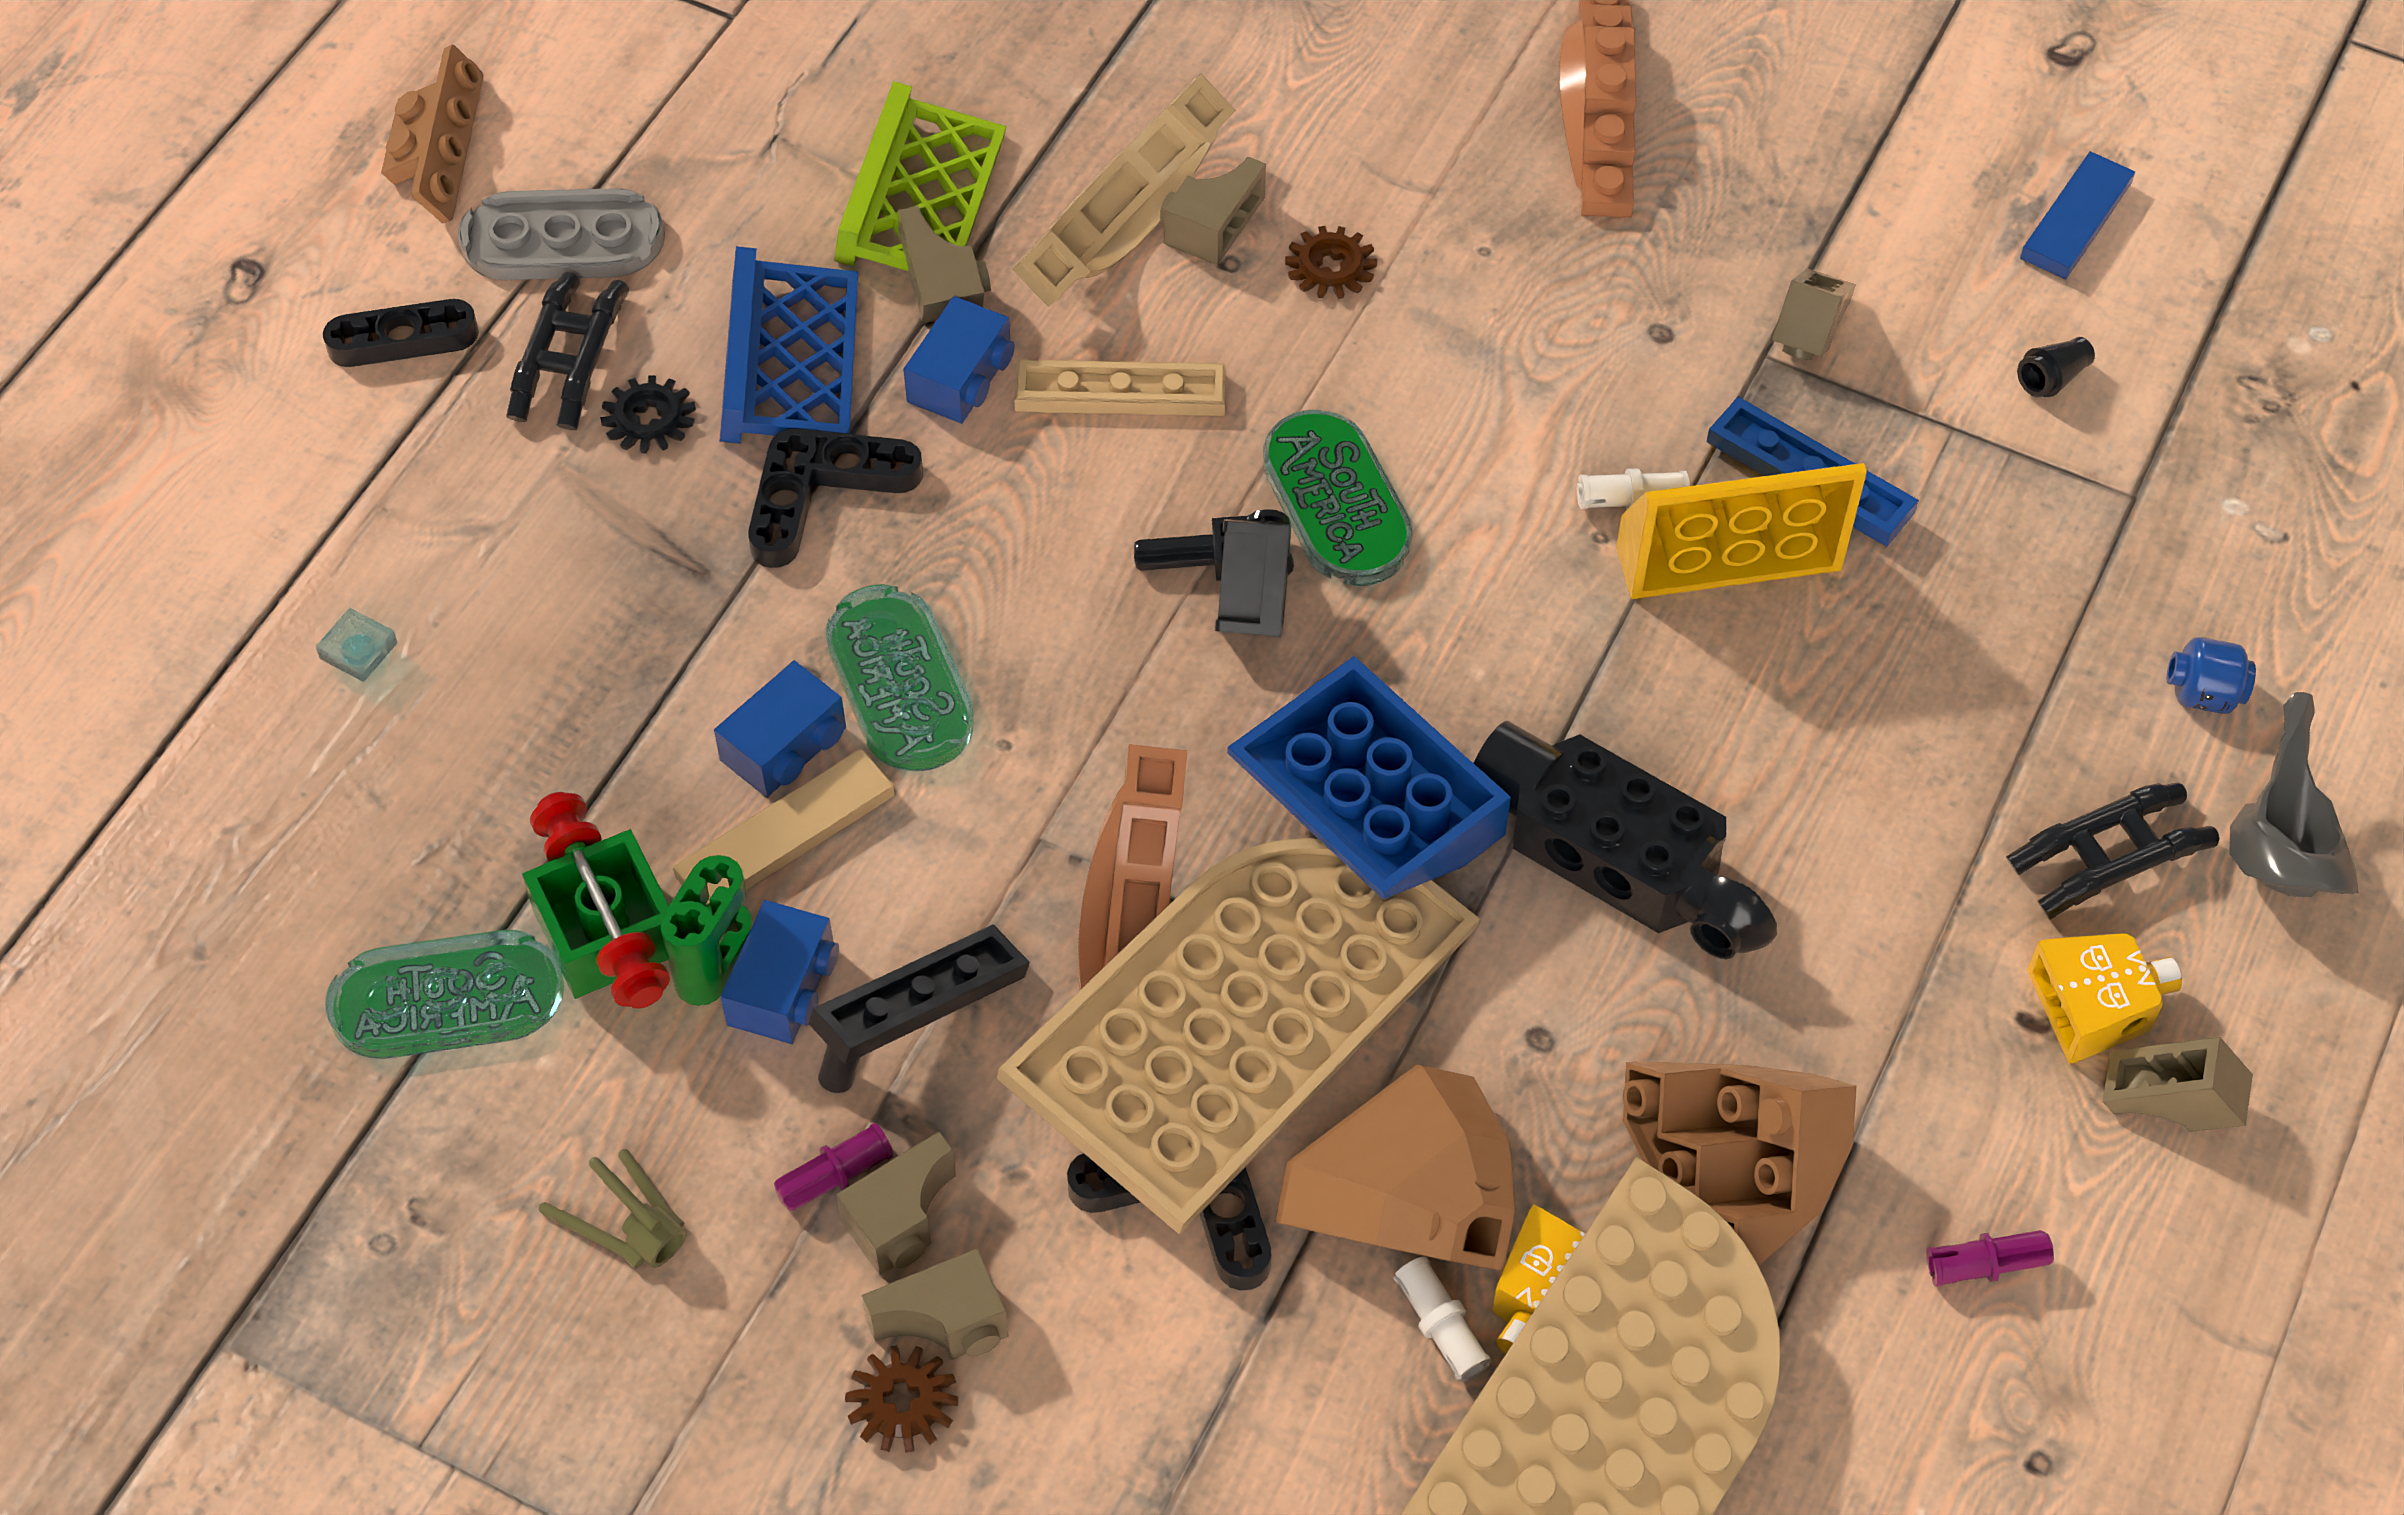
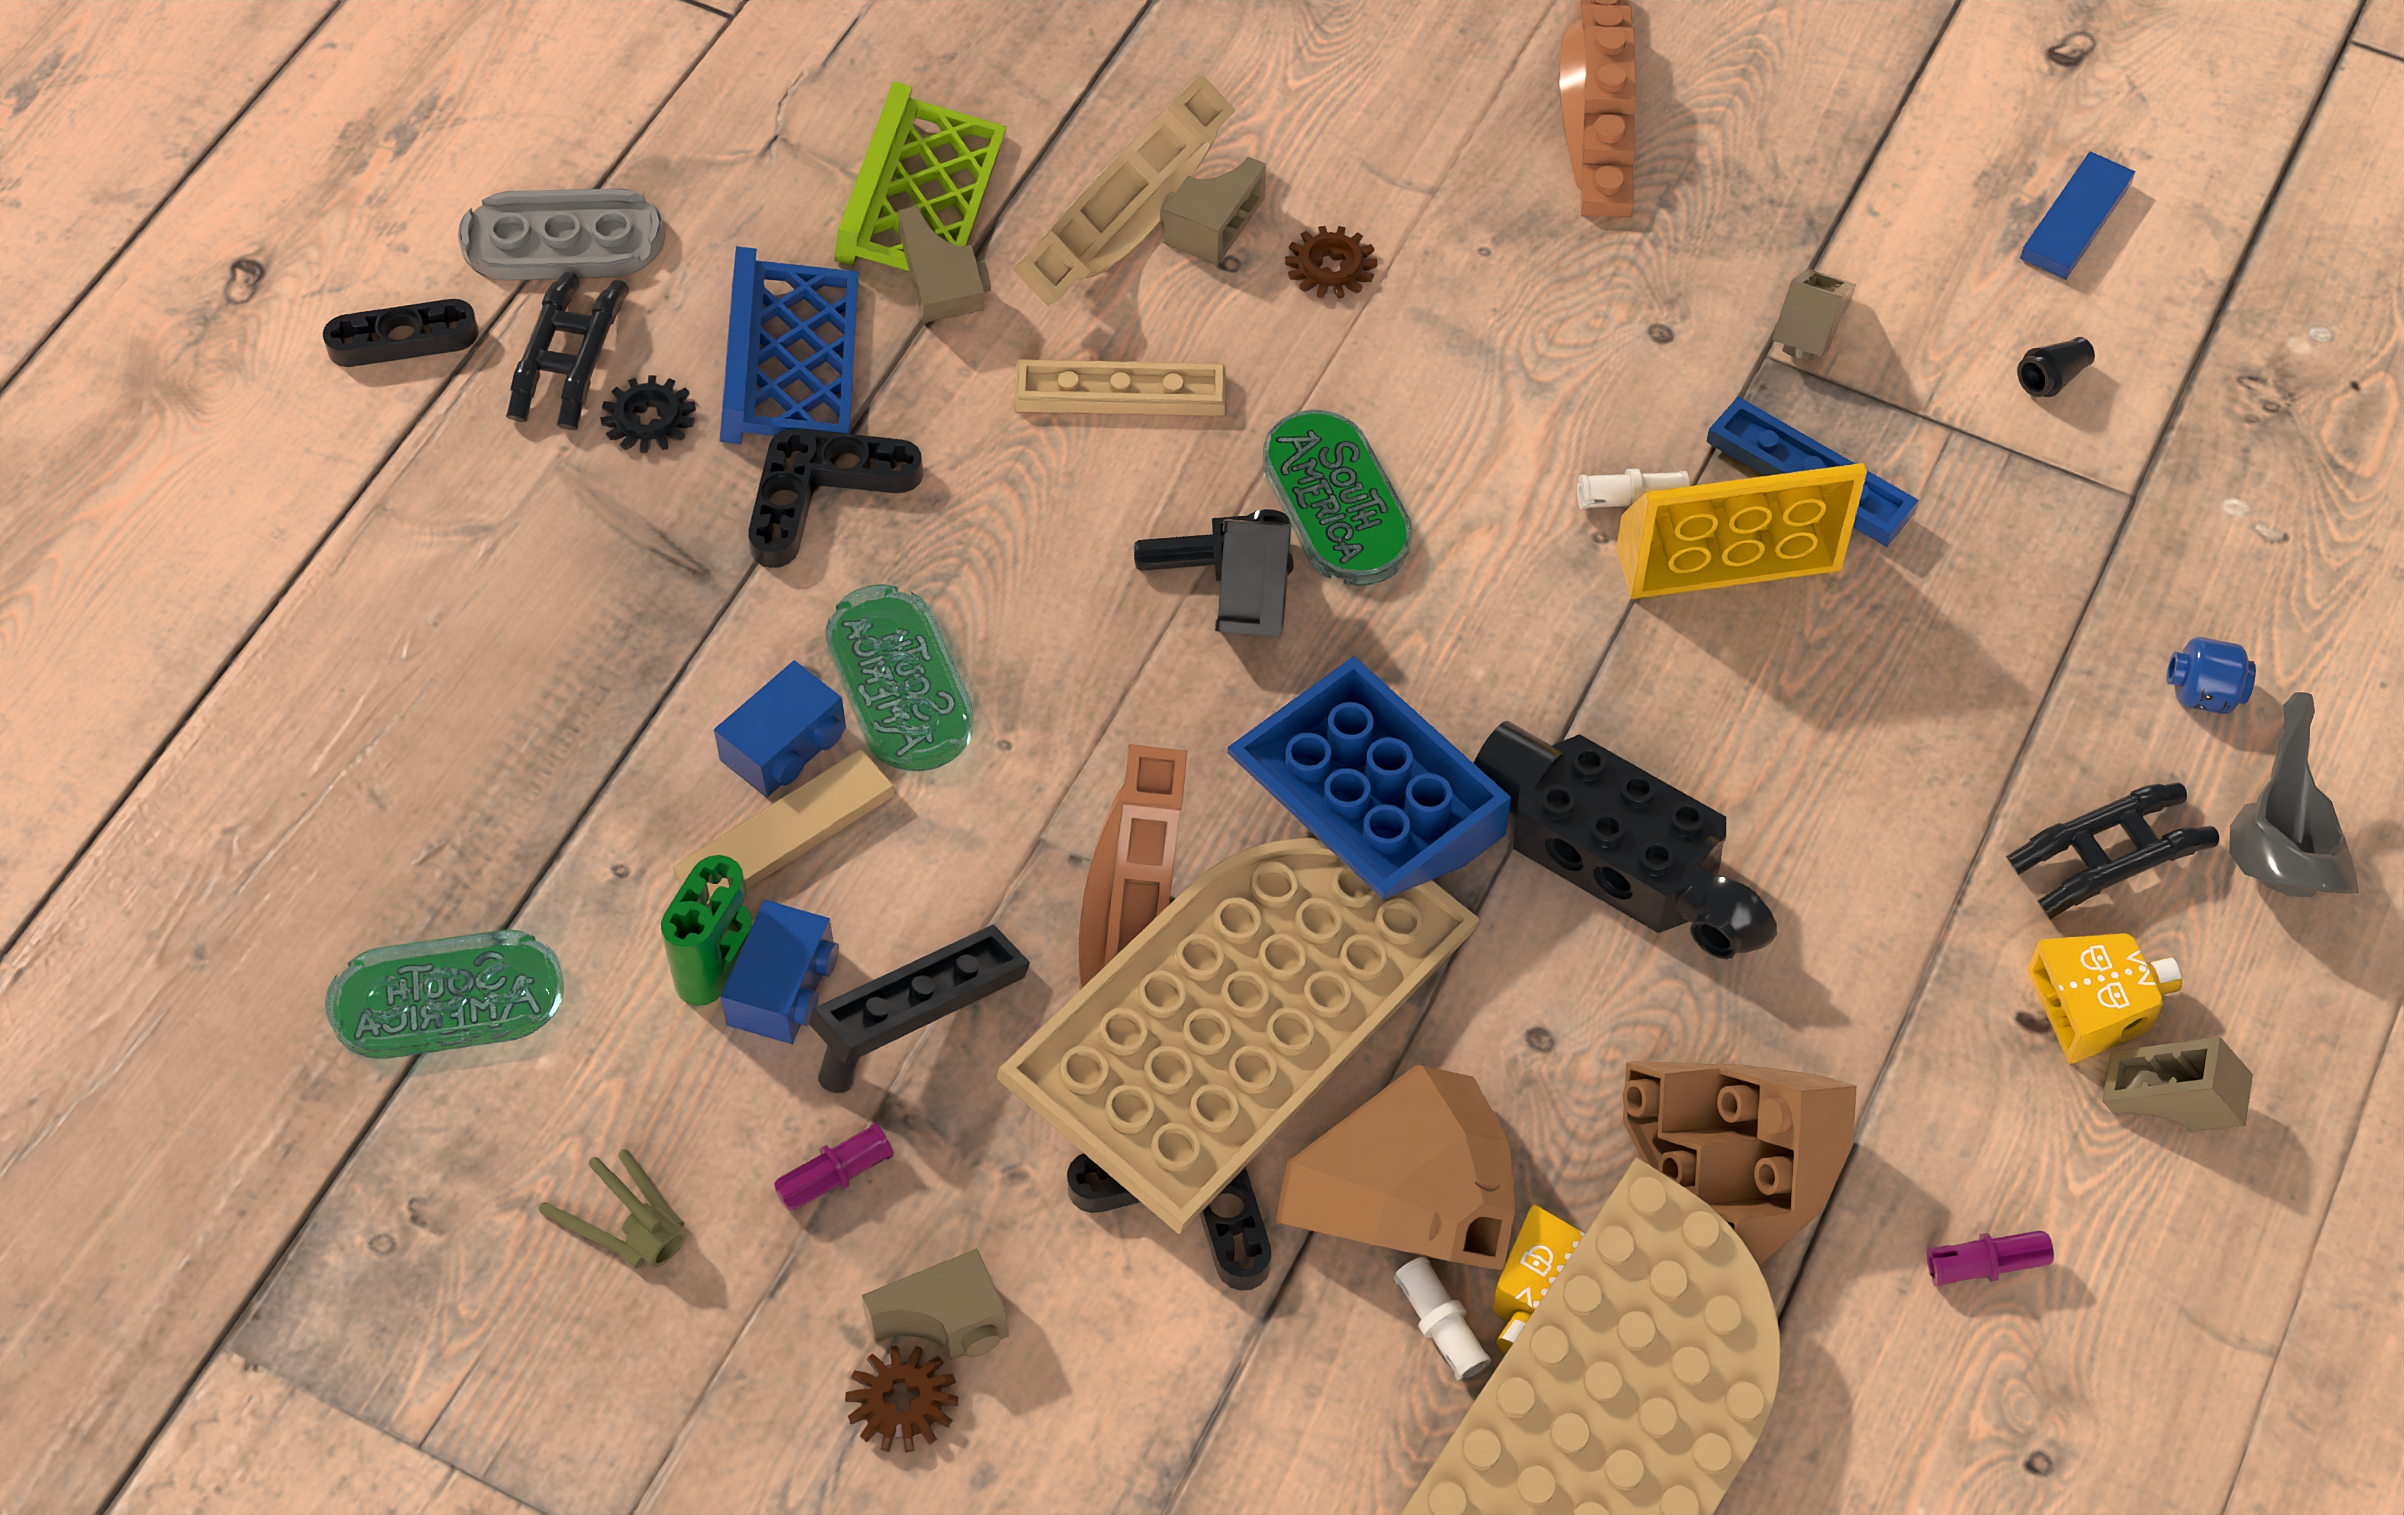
clear light blue plate [315,608,398,682] -> none
medium nougat bracket [381,45,484,224] -> none
green brick [522,792,670,1009] -> none
dark tan arch [836,1131,956,1275] -> none
blue brick [903,296,1015,424] -> none

